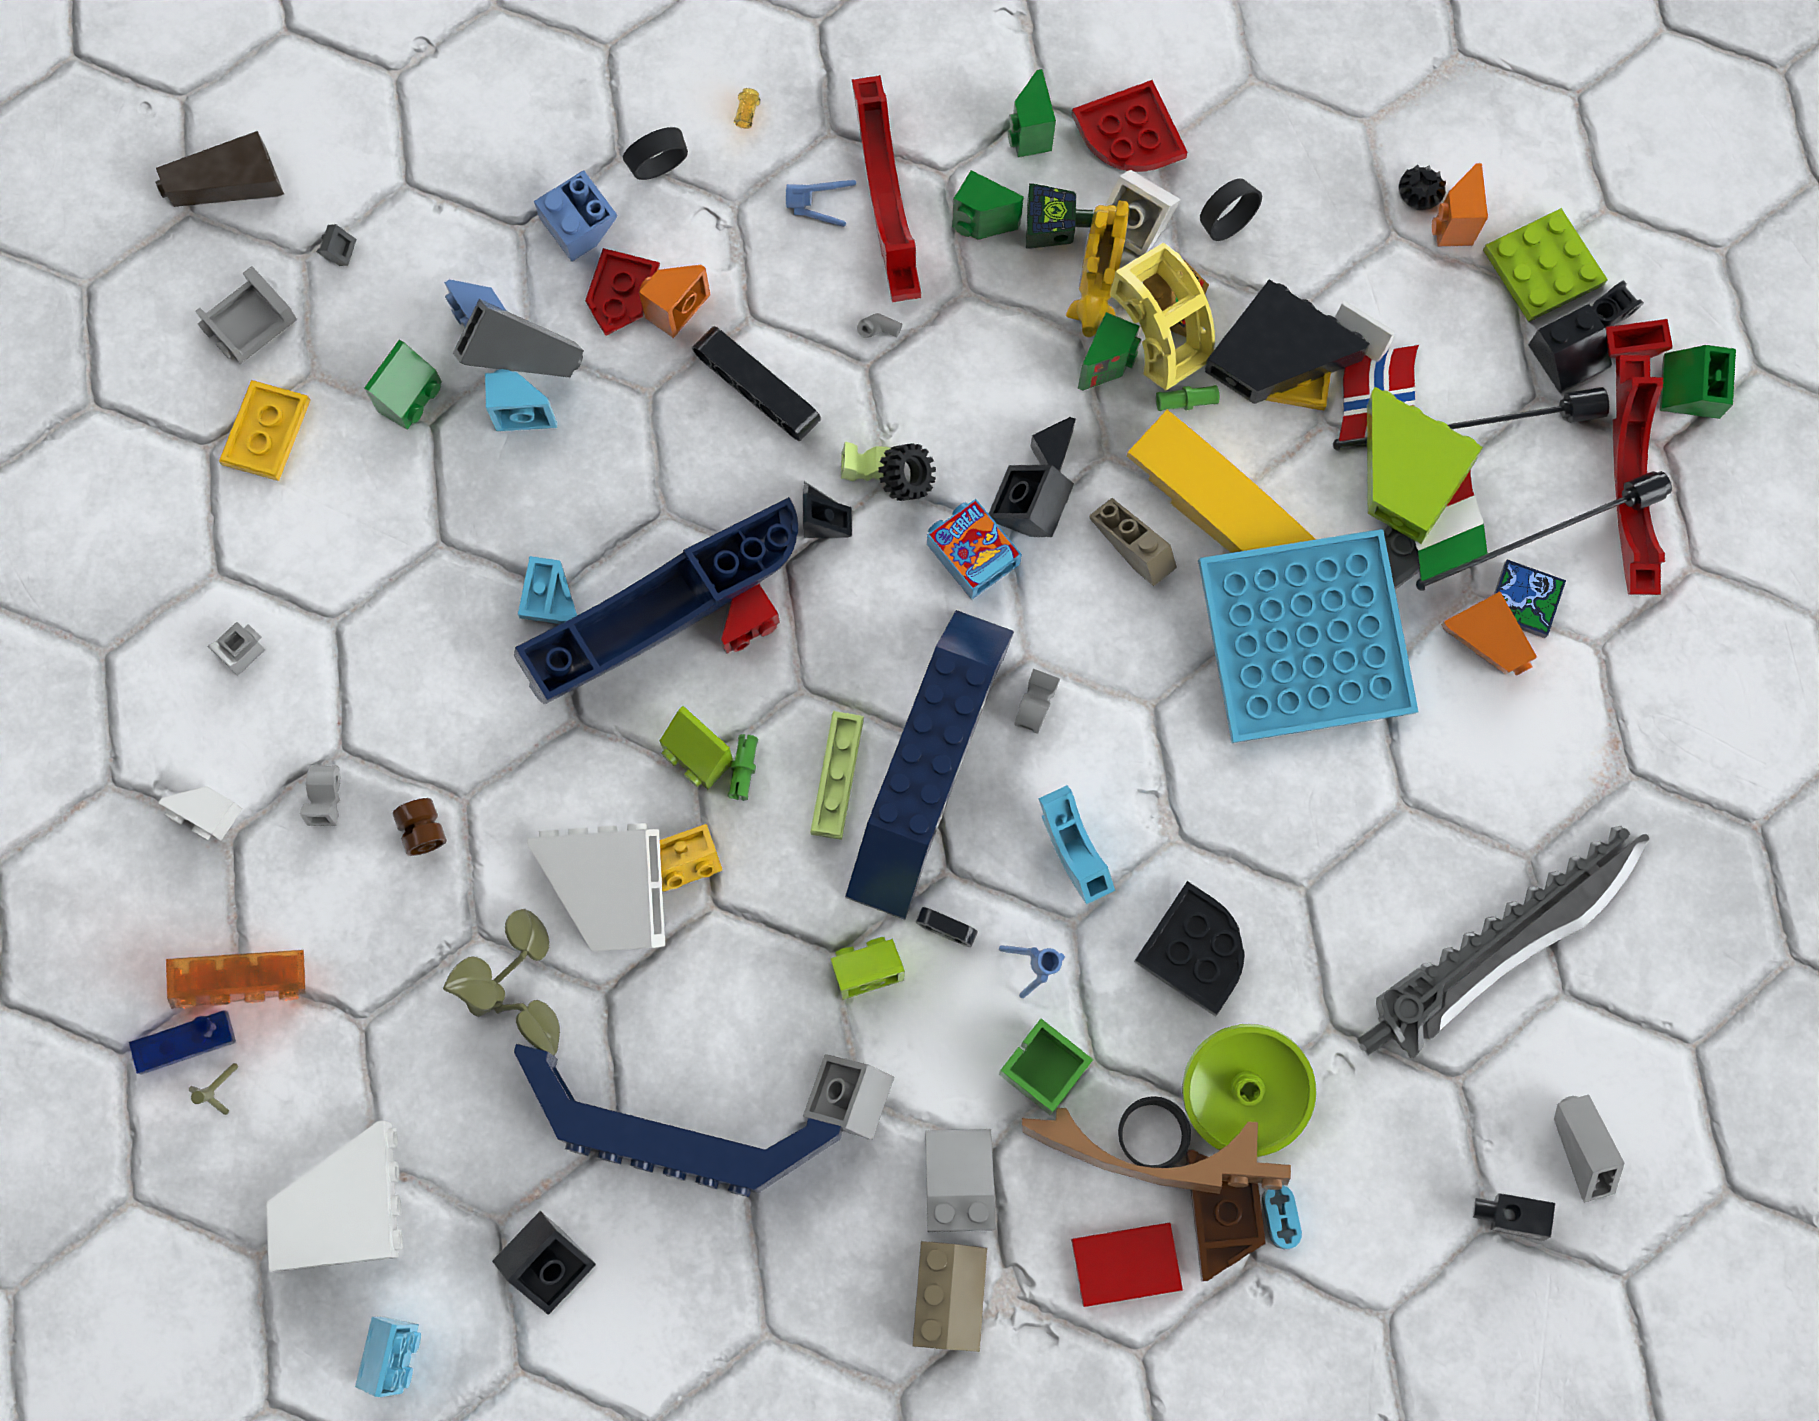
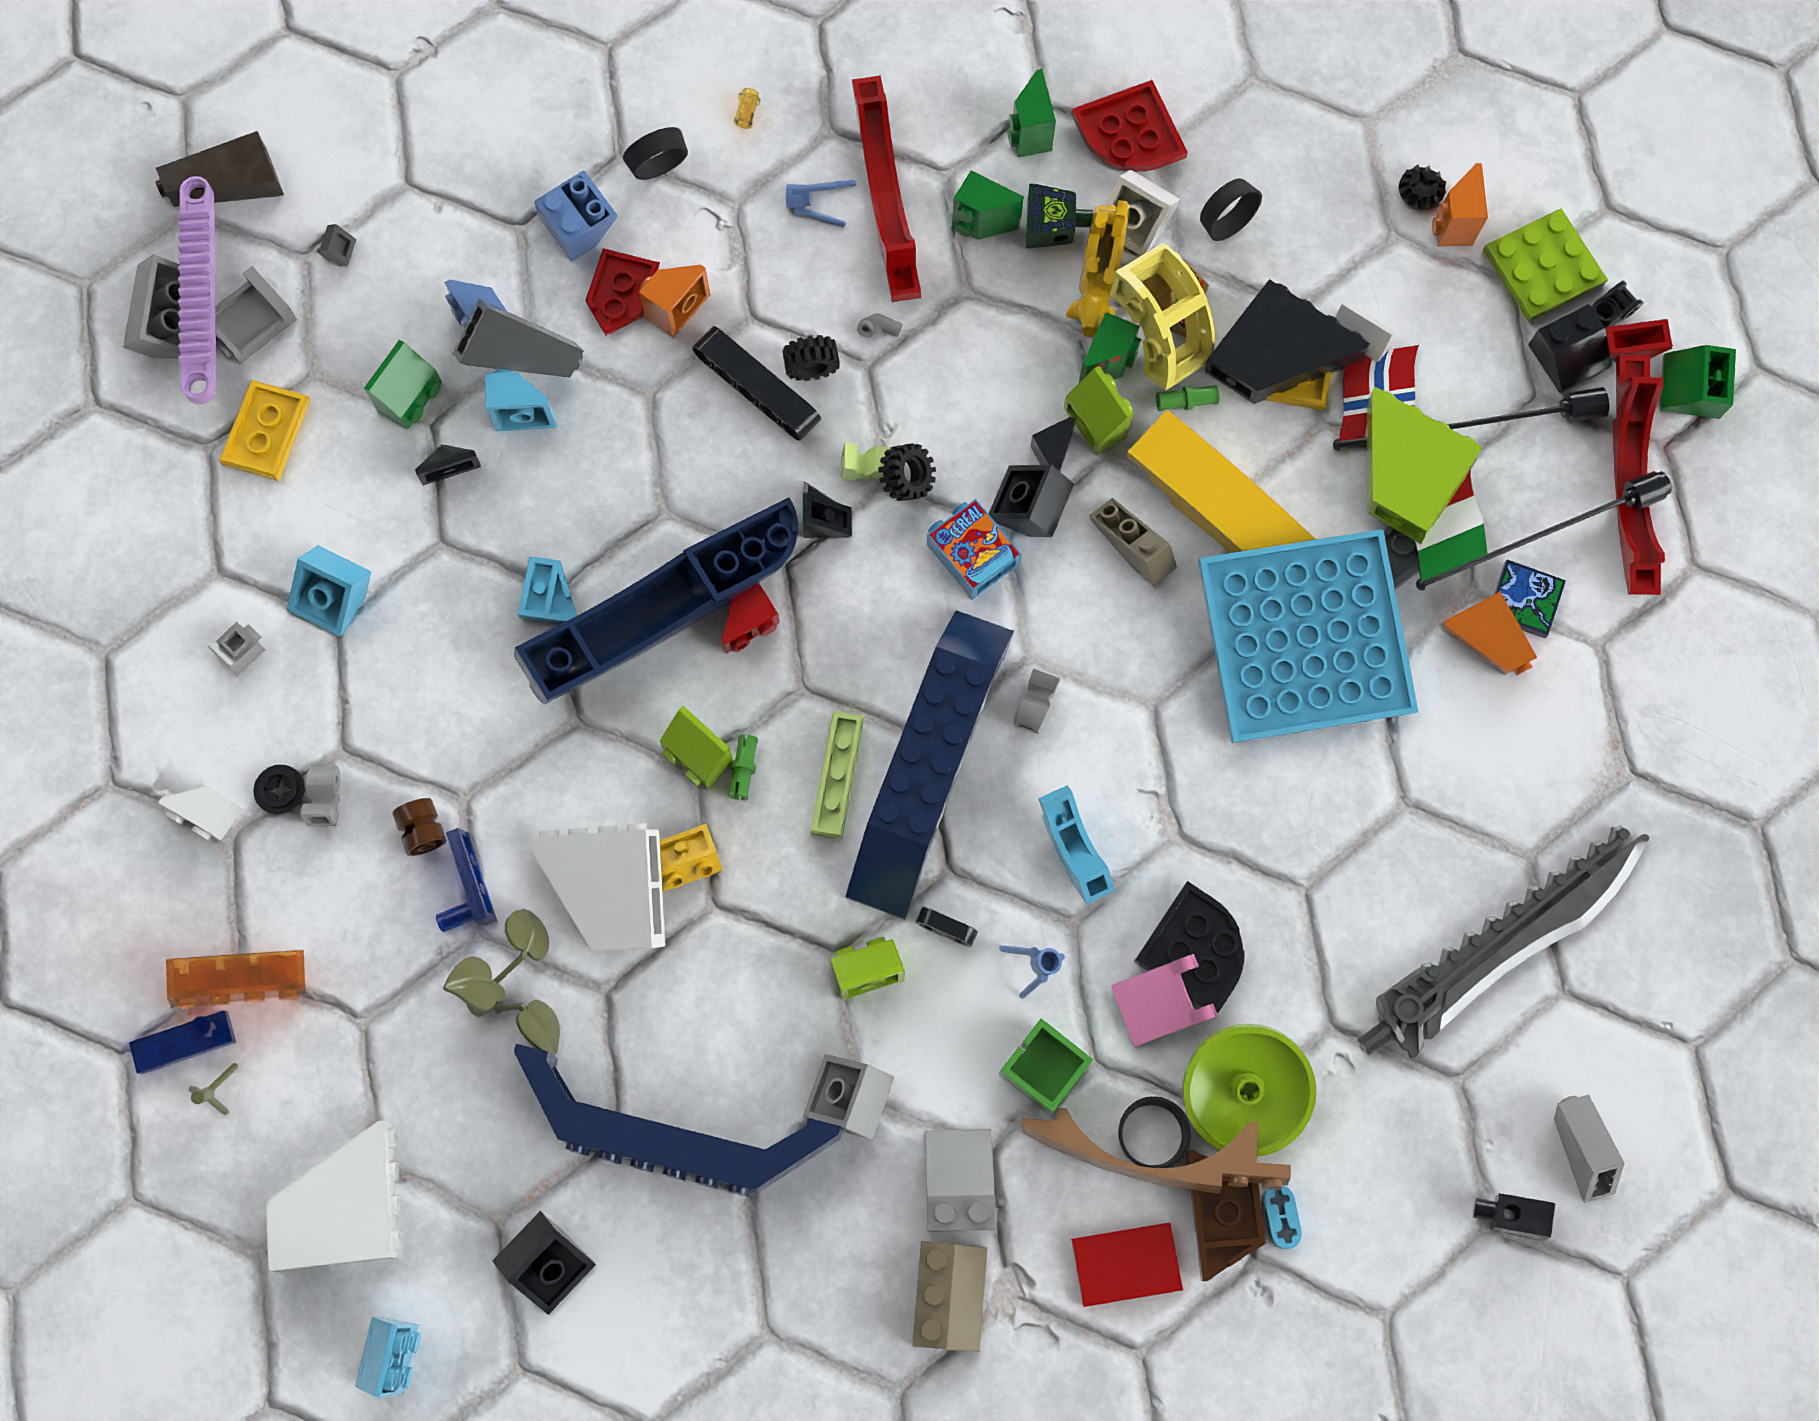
none -> light grey slope [123,254,180,359]
none -> lavender gear [178,176,216,404]
none -> black gear [253,764,306,816]
none -> medium azure slope [287,545,372,636]
none -> black slope [415,444,481,486]
none -> clear blue piece [436,828,497,932]
none -> black tyre [782,335,840,381]
none -> lime slope [1064,366,1133,456]
none -> bright pink flag [1111,954,1218,1047]

